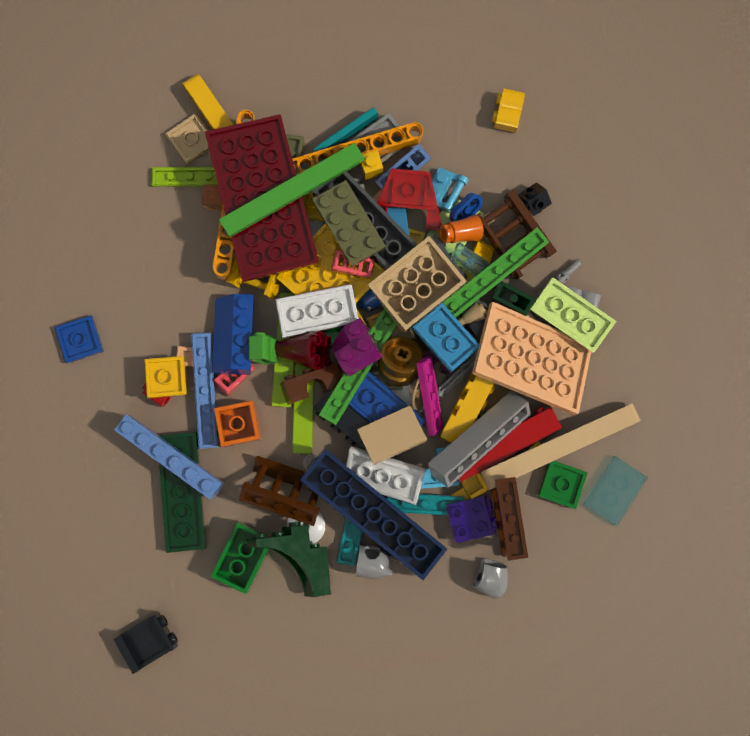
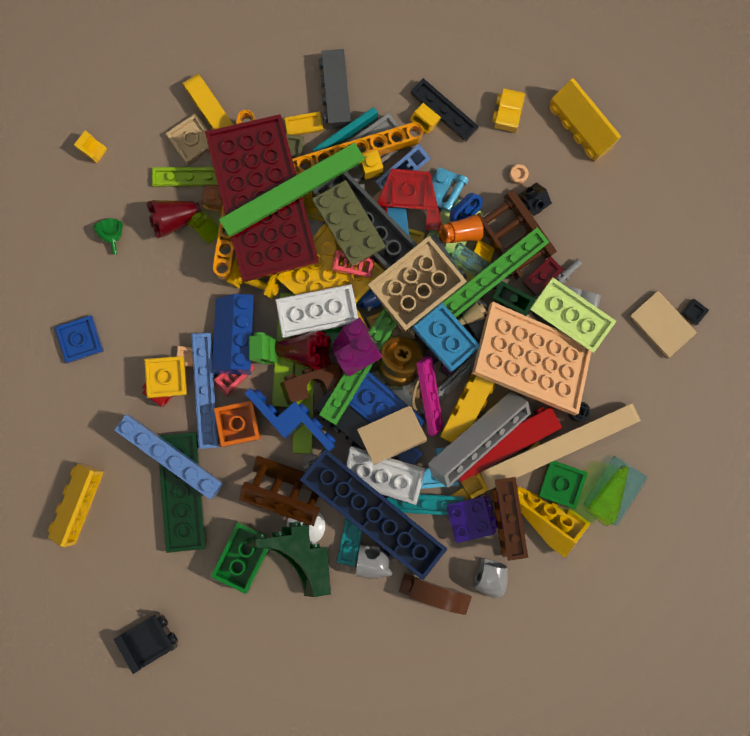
none -> yellow slope [48,463,104,547]
none -> yellow panel [74,130,107,163]
none -> green piece [93,218,123,254]
none -> dark red cone [146,200,202,239]
none -> clear neon green brick [188,210,219,244]
none -> blue bracket [245,388,336,452]
none -> yellow tile [284,111,324,136]
none -> dark grey brick [319,49,351,130]
none -> blue plate [396,447,423,465]
none -> reddish brown arch [399,573,472,615]
none -> yellow piece [410,103,441,134]
none -> black plate [411,78,479,142]
none -> light nougat tile [509,164,529,184]
none -> yellow wedge [517,487,591,558]
none -> dark red plate [522,256,564,296]
none -> yellow slope [549,78,621,162]
none -> black wheel [568,402,590,422]
none -> clear neon green slope [585,465,629,526]
none -> tan tile [629,291,697,358]
none -> black tile [681,299,709,325]

